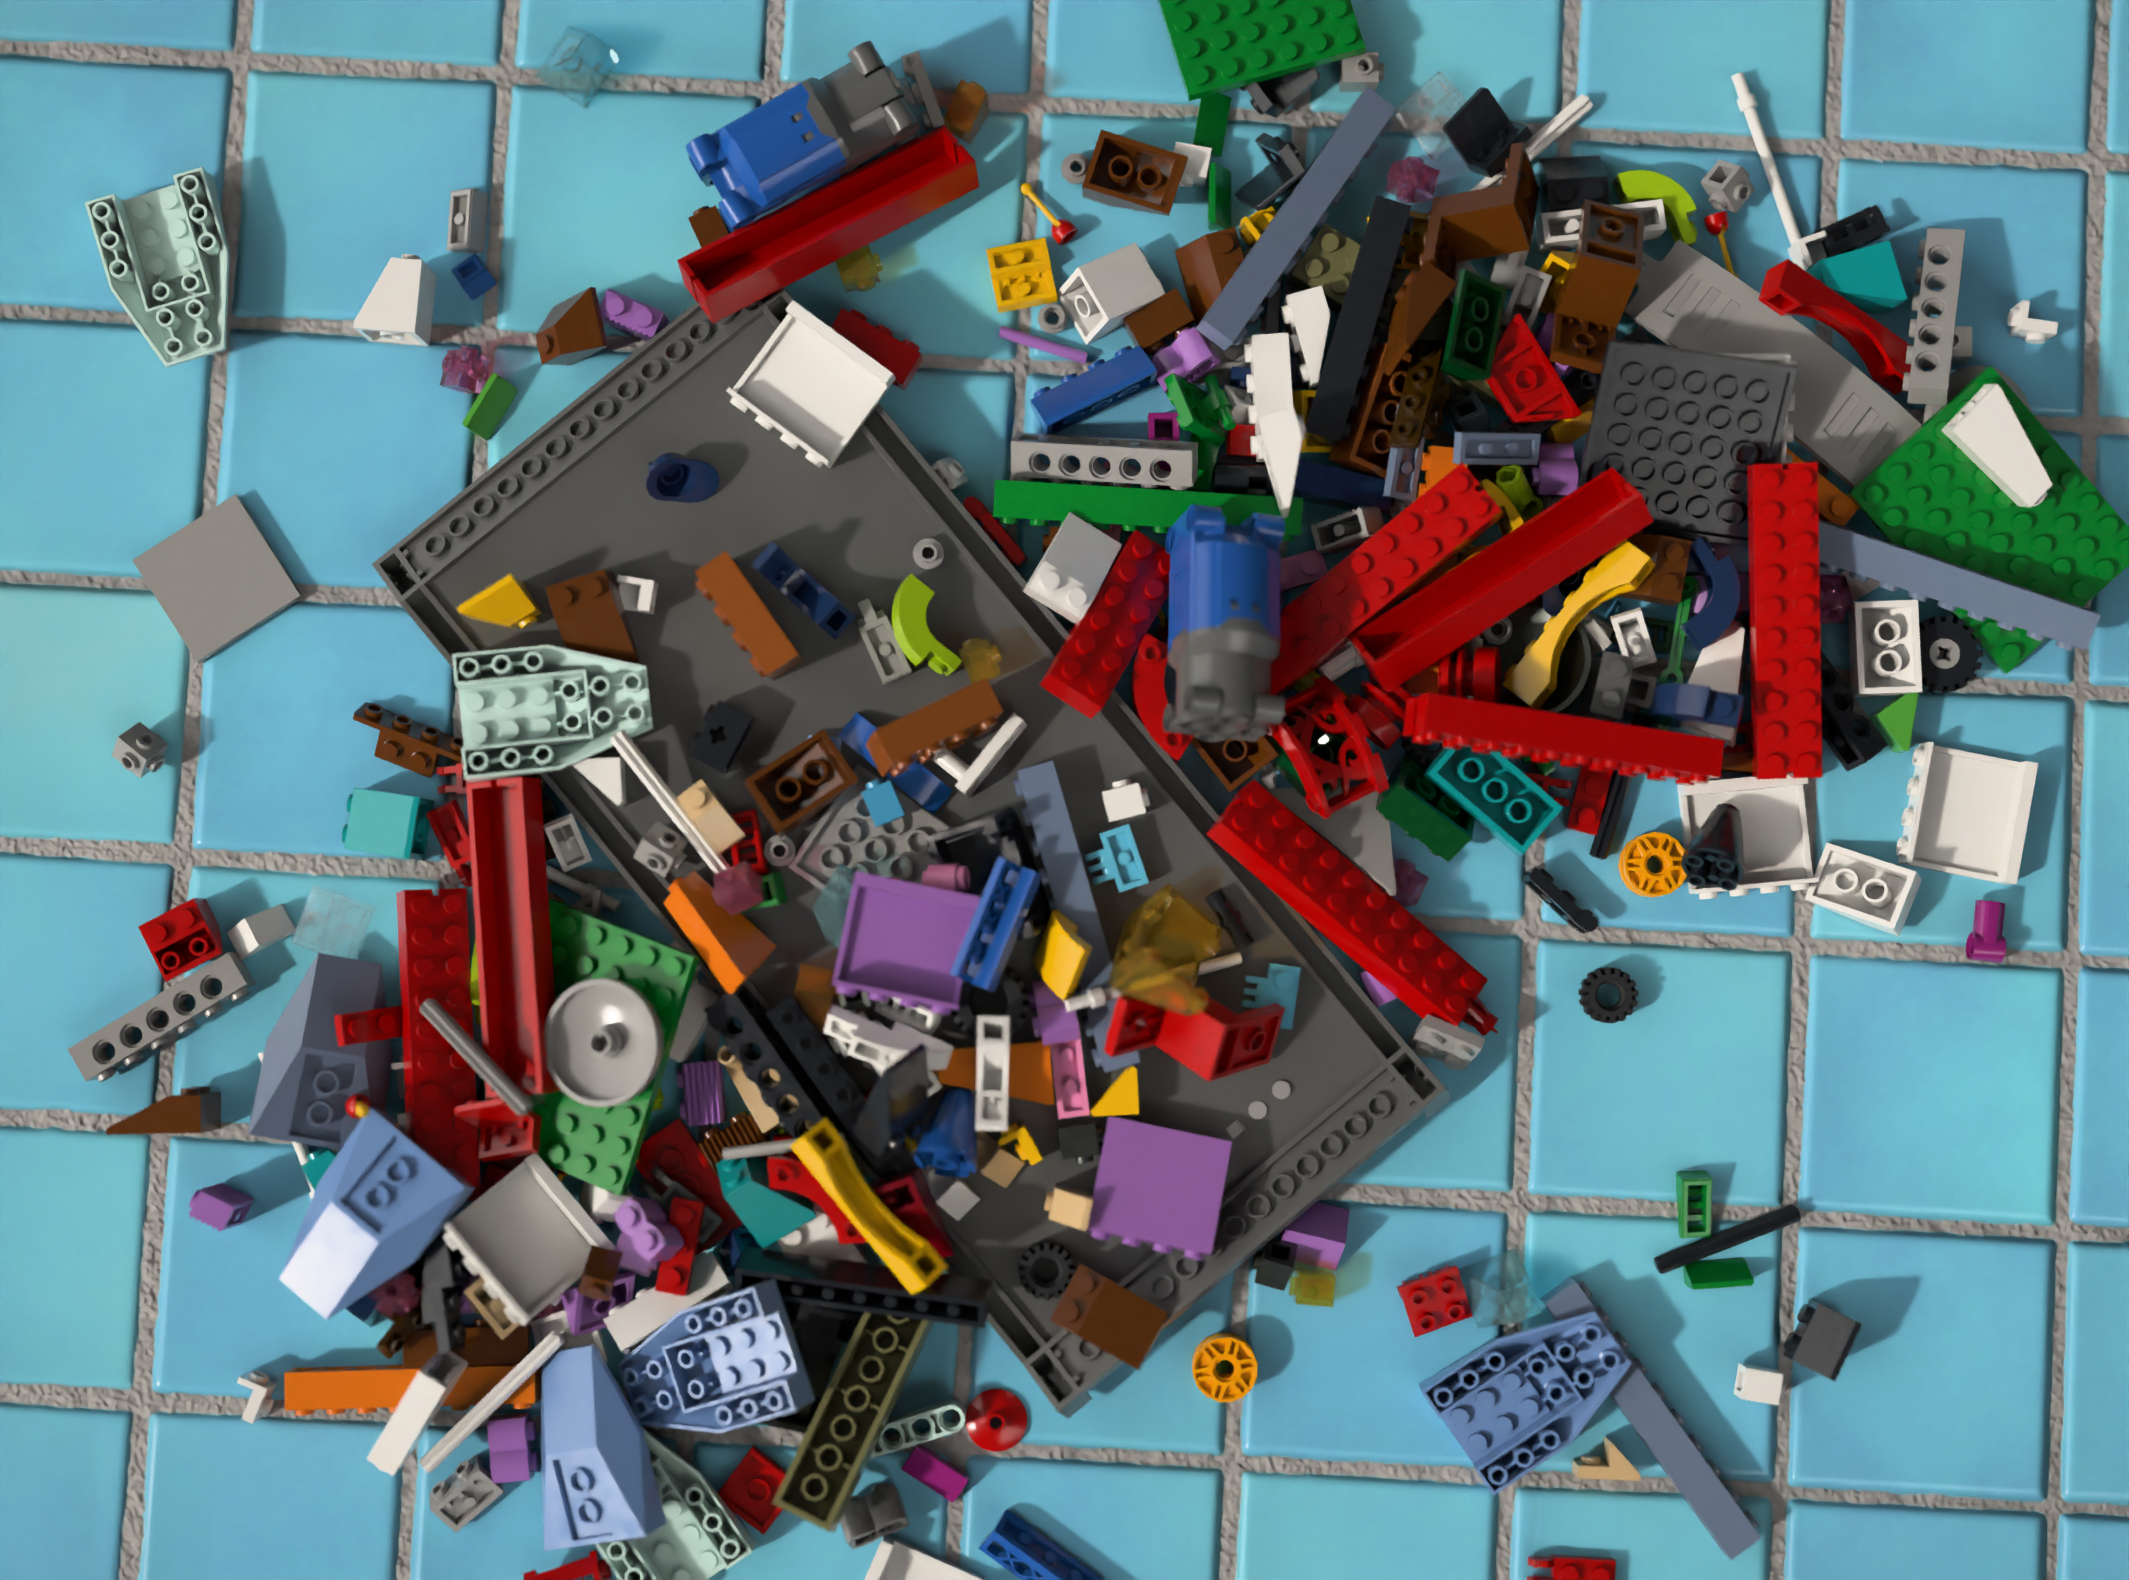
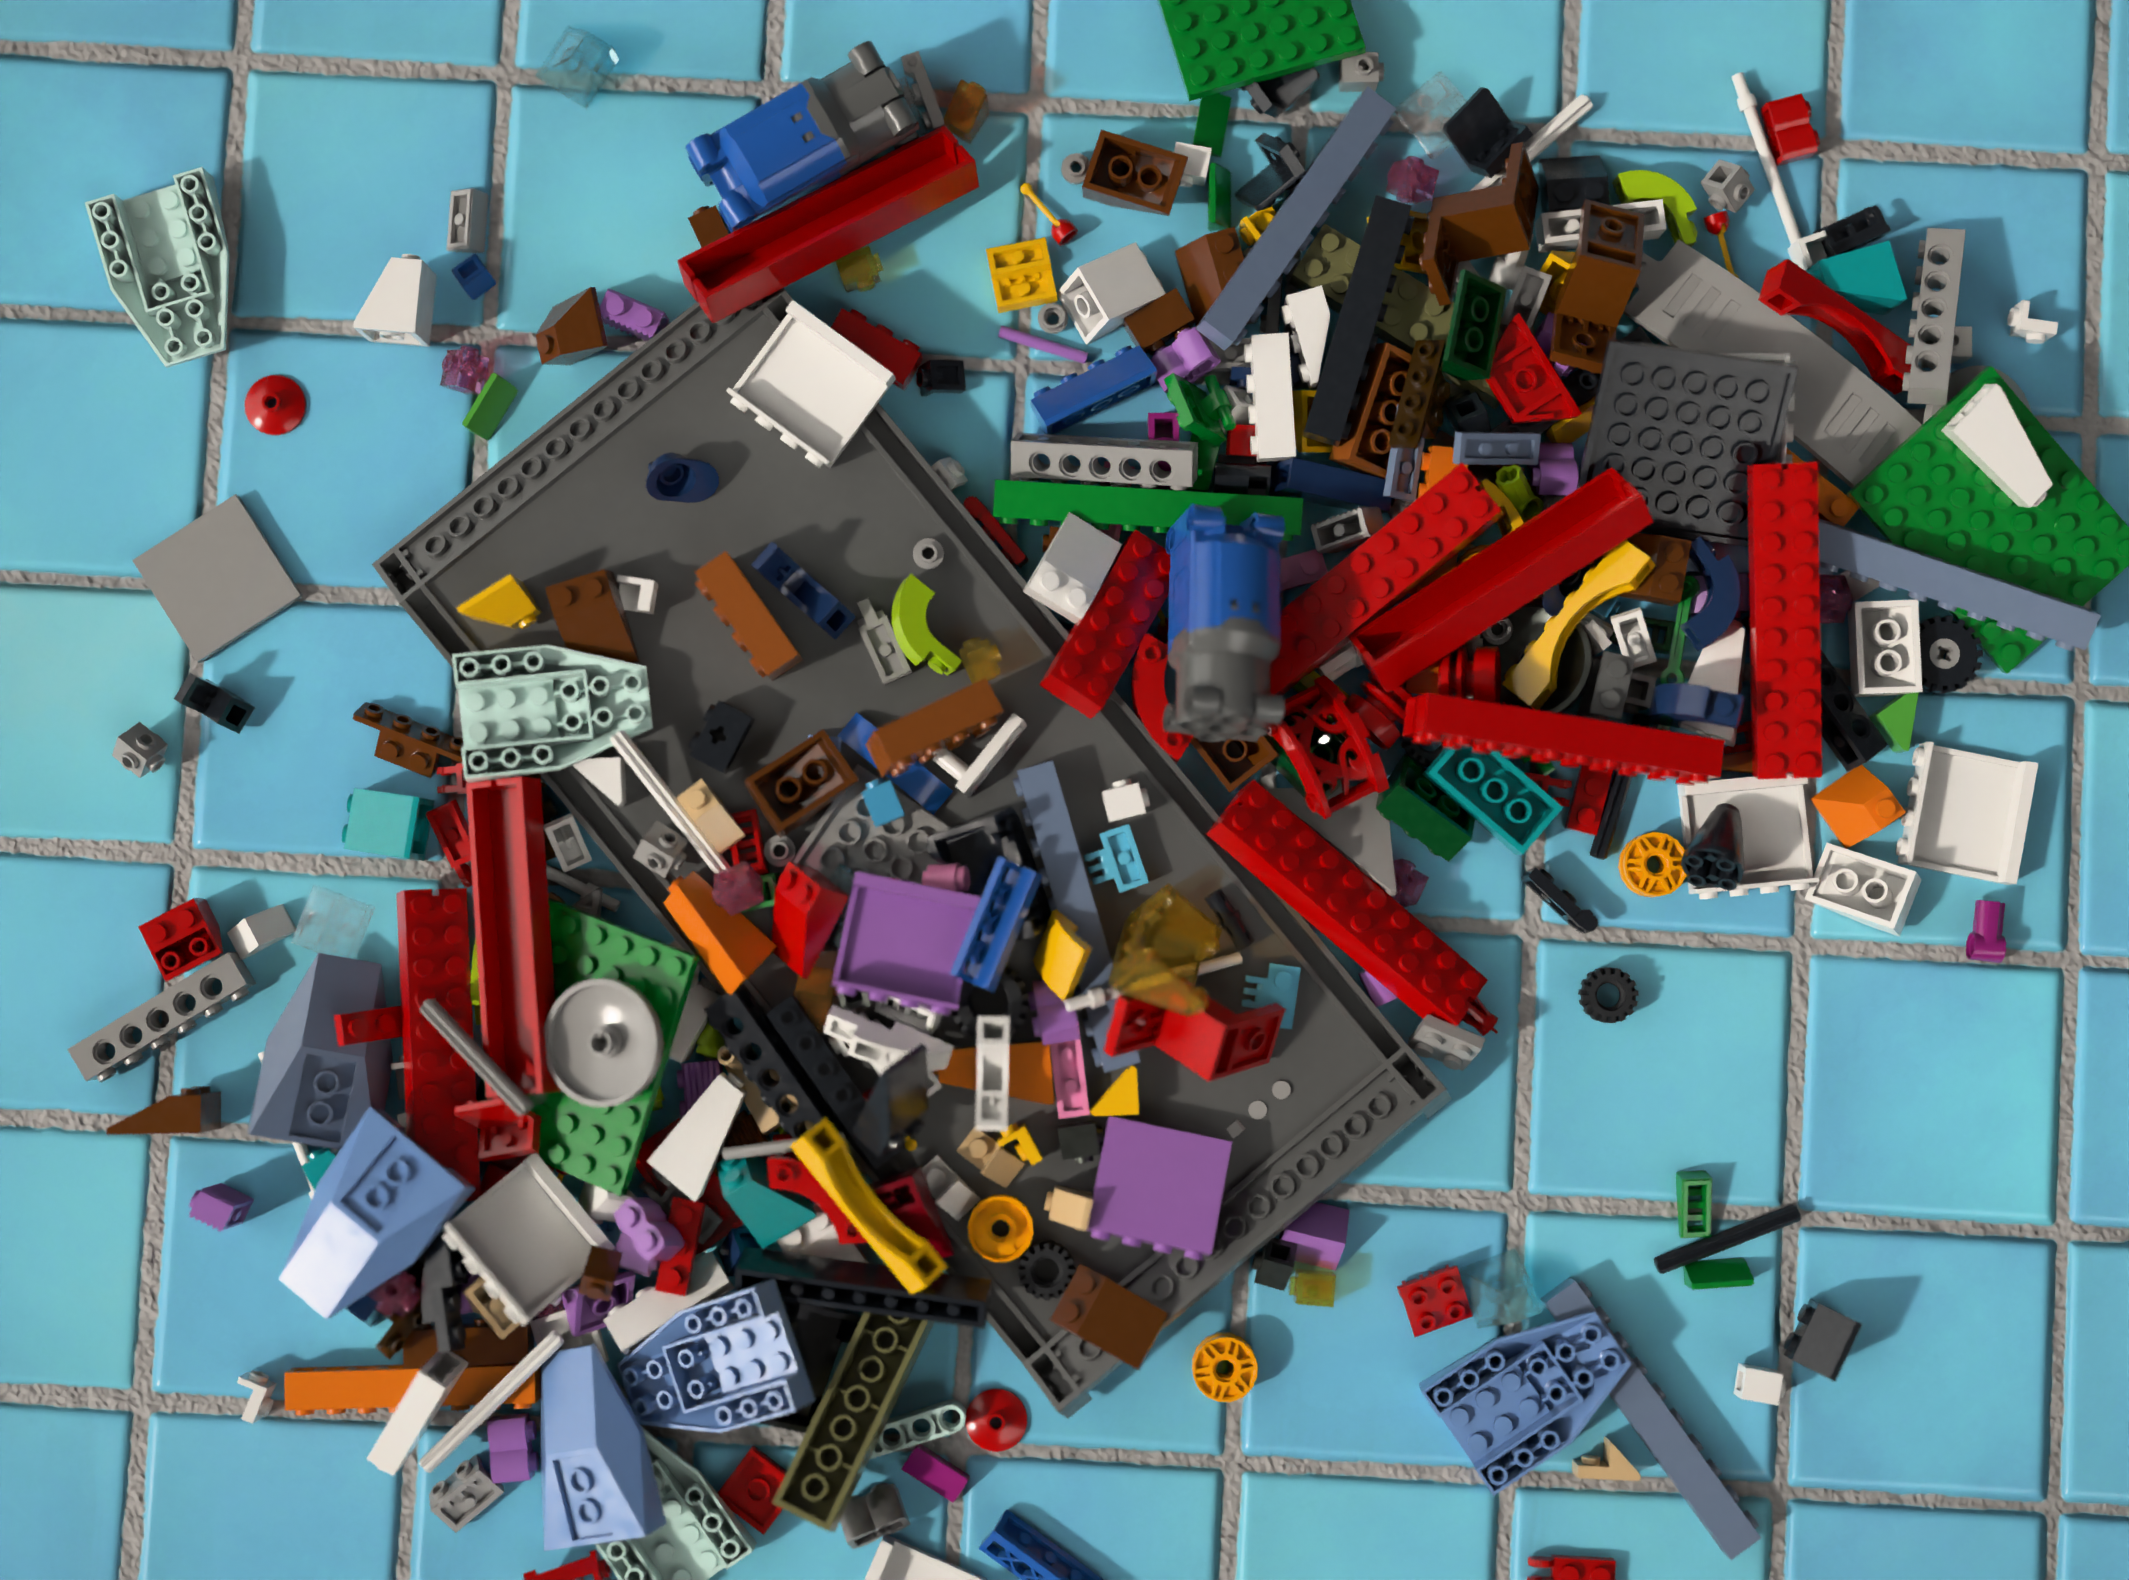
red hinge [345,1093,371,1119] -> none
blue cone [914,1086,977,1178] -> none
white slope [1256,407,1306,518] -> none
reddish brown slope [1384,261,1457,376] -> none
none -> black brick [174,672,255,734]
none -> red dish [245,375,306,436]
none -> white slope [647,1072,747,1202]
none -> lime cone [695,1022,725,1060]
none -> red slope [772,861,849,979]
none -> black bracket [916,360,966,396]
none -> light orange wheel [968,1194,1033,1262]
none -> red brick [1760,94,1820,166]
none -> orange slope [1810,765,1906,849]

